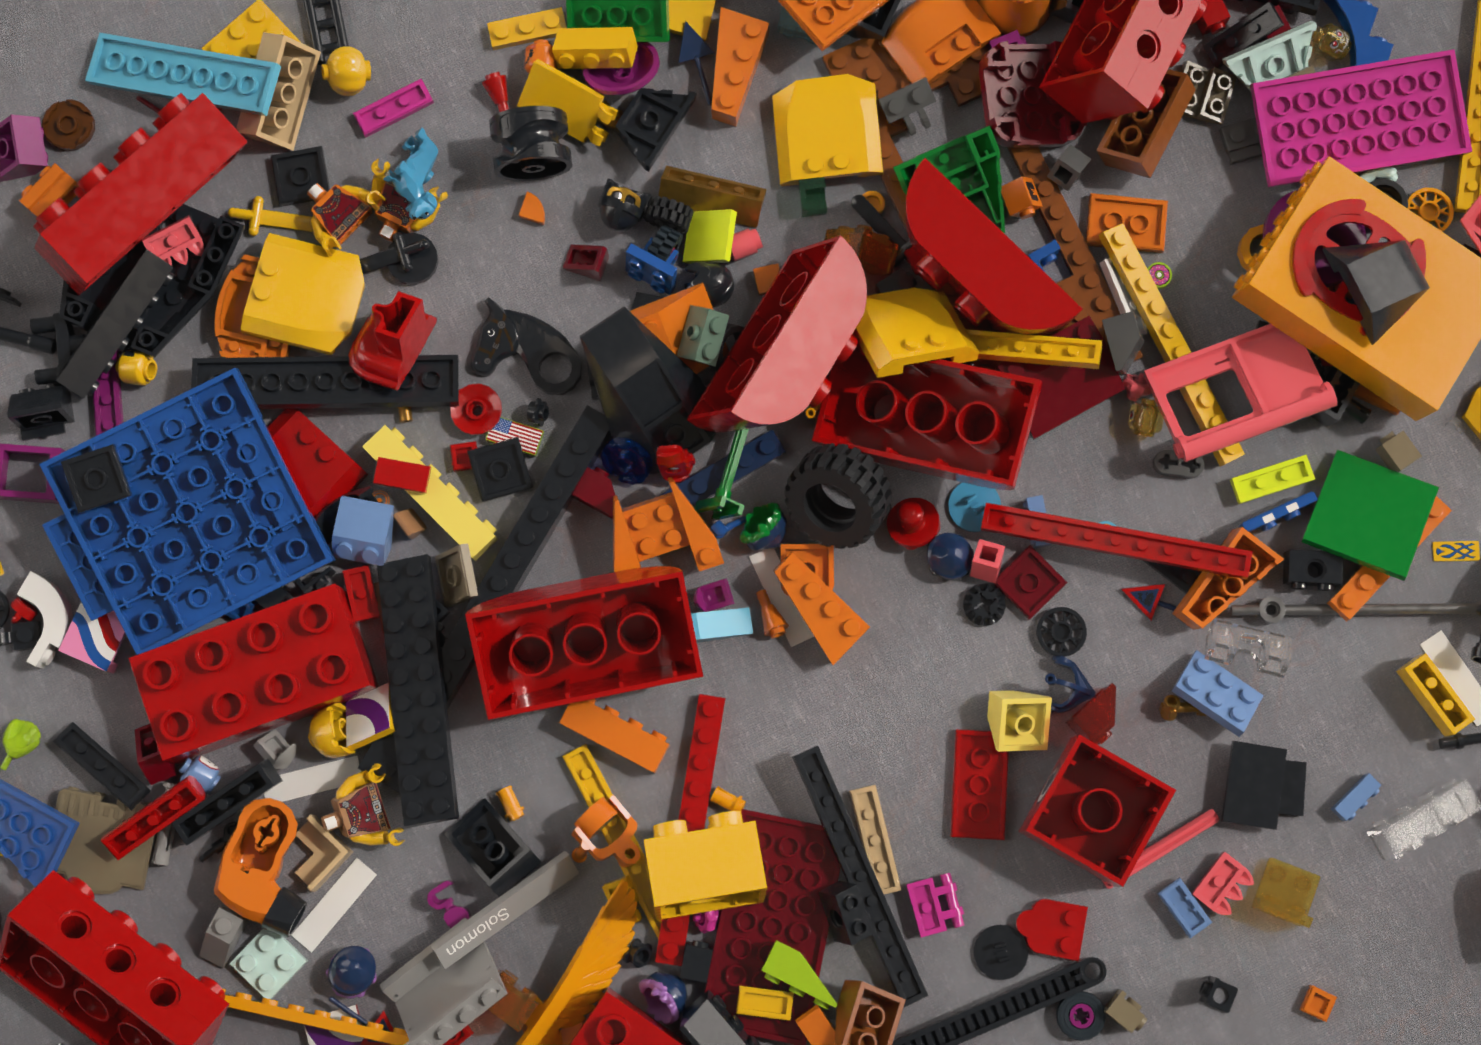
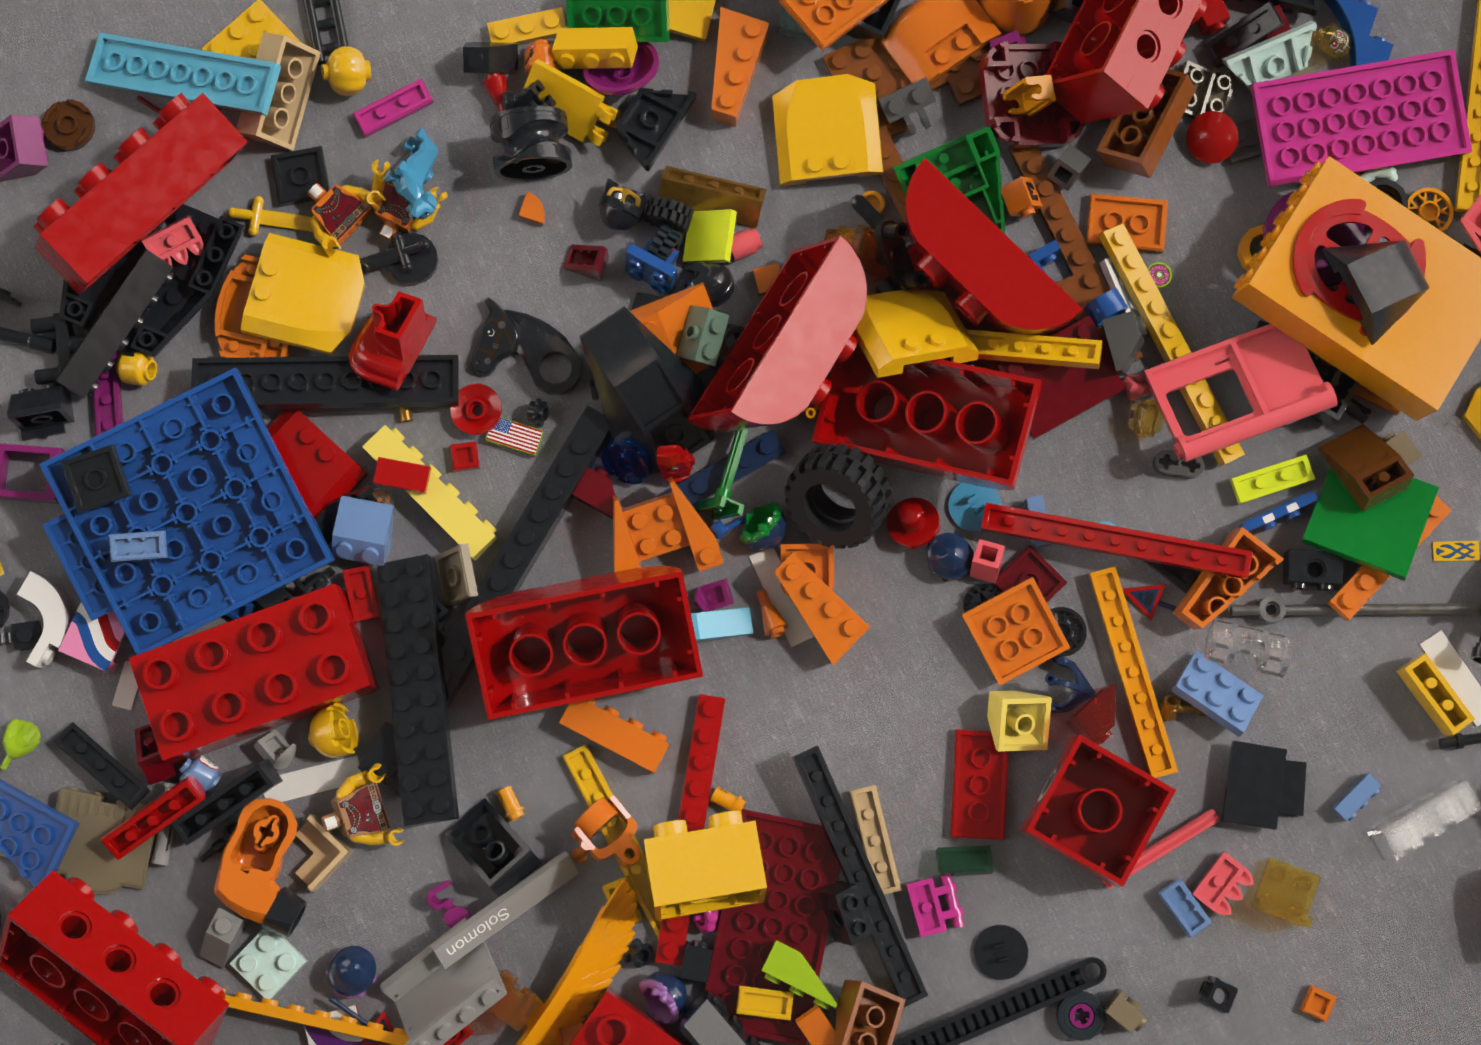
red tile [10,597,38,624] -> none
orange brick [19,163,78,217] -> none
white sticker [292,858,377,953] -> none
tile [346,683,395,751] -> none
medium nougat slope [393,508,427,540] -> none
black tile [467,436,533,502] -> none
dark blue piece [678,21,715,105] -> none
clear green panel [798,177,827,217] -> none
red plate [1016,899,1088,961] -> none
none -> medium blue plate [109,531,168,562]
none -> white sticker [112,661,138,710]
none -> black slope [463,42,518,73]
none -> black animal [502,80,556,111]
none -> black connector [875,220,929,290]
none -> clear green tile [936,845,994,876]
none -> orange plate [961,577,1070,686]
none -> light orange hinge [1002,75,1056,116]
none -> blue piece [1083,288,1129,328]
none -> light orange plate [1088,566,1178,778]
none -> red dish [1186,111,1238,164]
none -> reddish brown slope [1318,424,1414,512]

